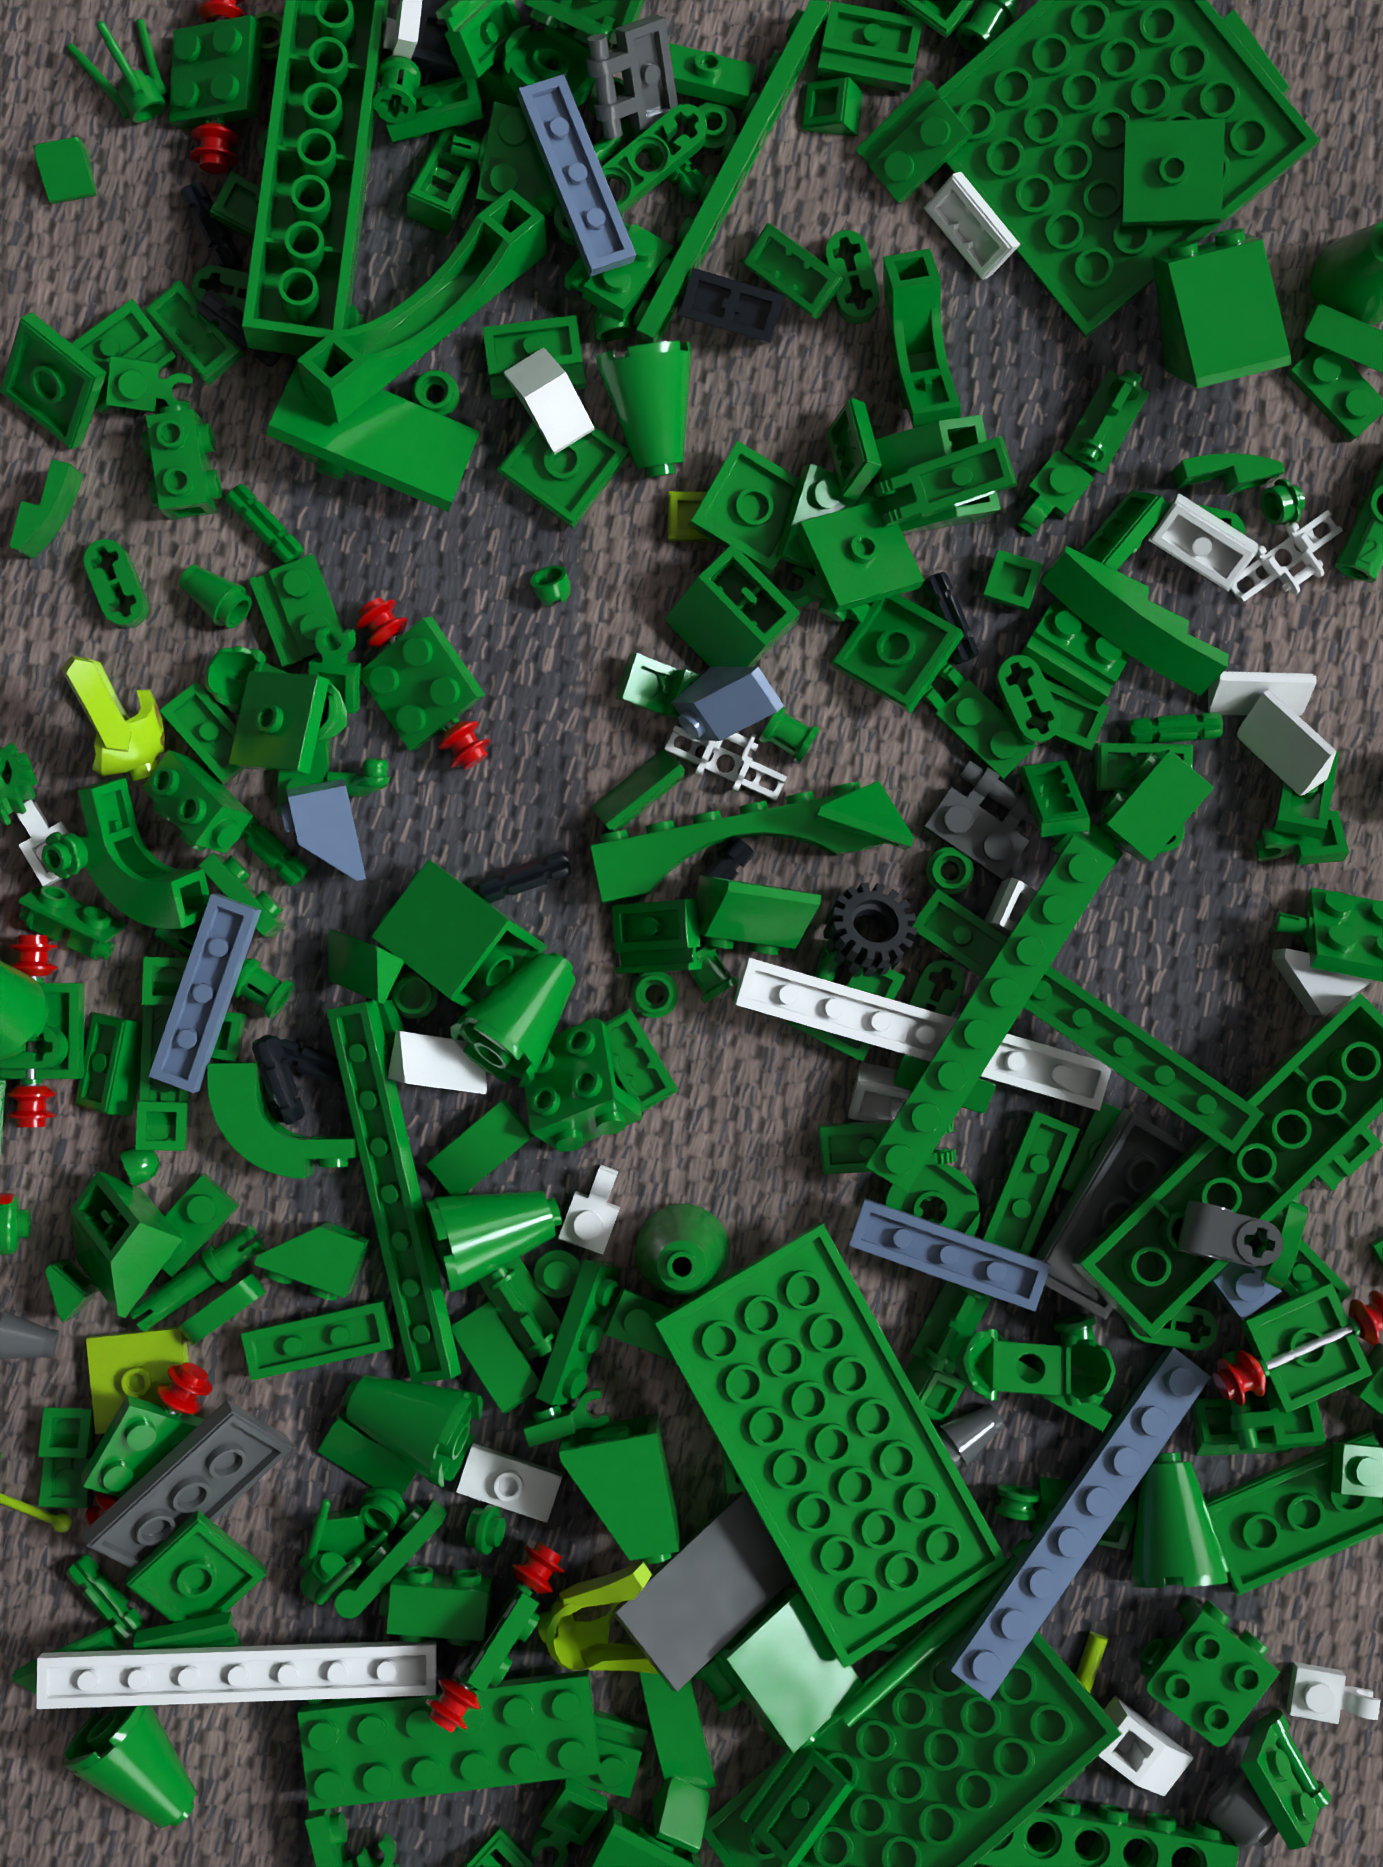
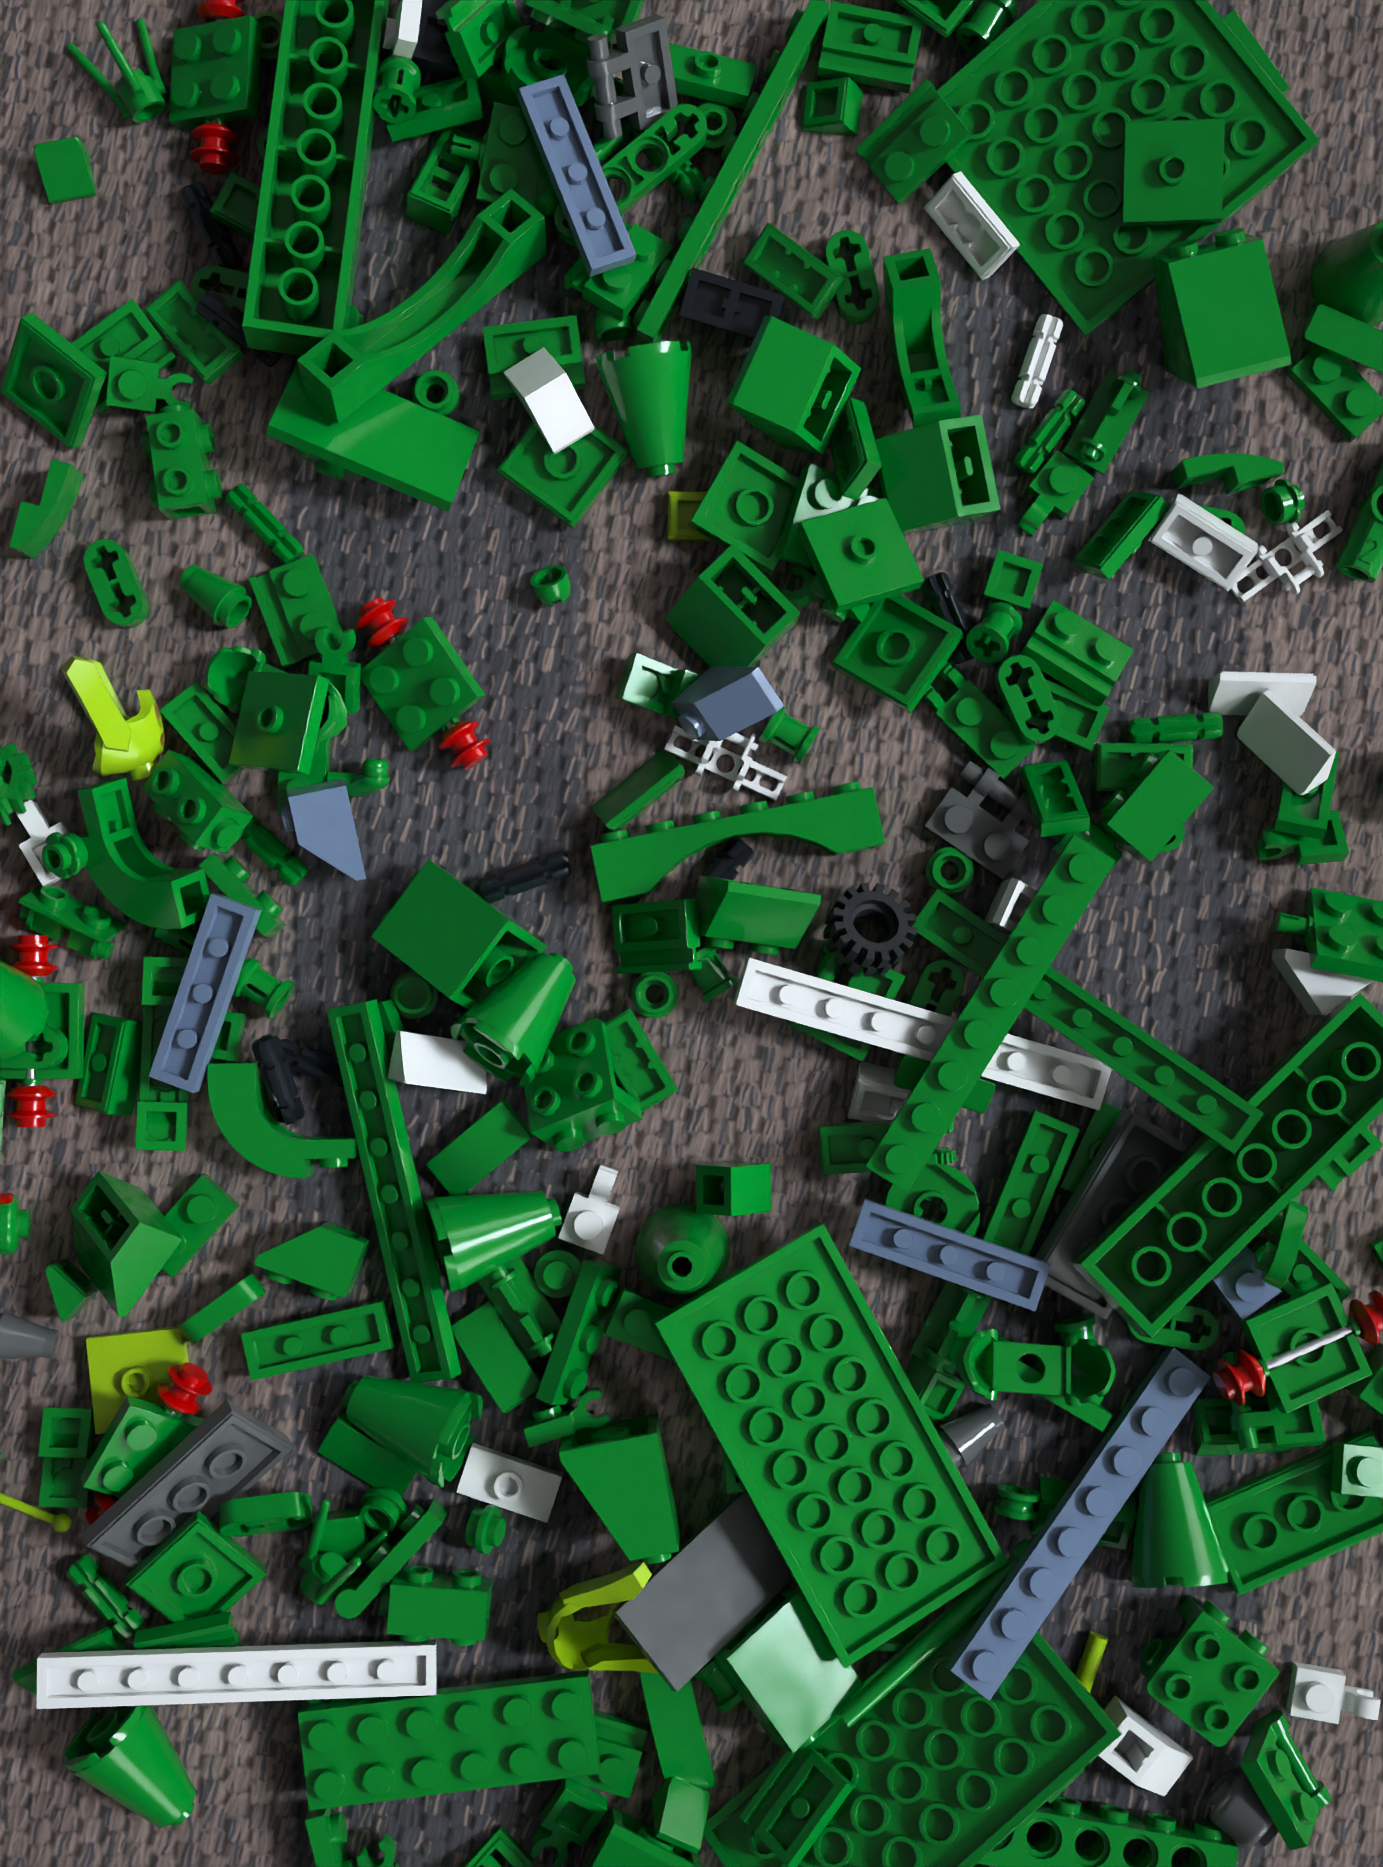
green hinge [119,1146,159,1187] -> none
green pin [129,1225,266,1332] -> none
green slope [328,929,404,1004] -> none
plate [425,1541,565,1733] -> none
green slope [815,781,914,850] -> none
green hinge [873,436,1018,527] -> none
green slope [1040,546,1229,696] -> none
dark grey piece [1177,1200,1283,1267] -> none
none -> green beam [219,1492,312,1537]
none -> green brick [696,1161,771,1216]
none -> green slope [726,315,861,455]
none -> green bush [966,602,1023,664]
none -> white axle [1011,314,1063,409]
none -> green axle [1013,389,1085,476]

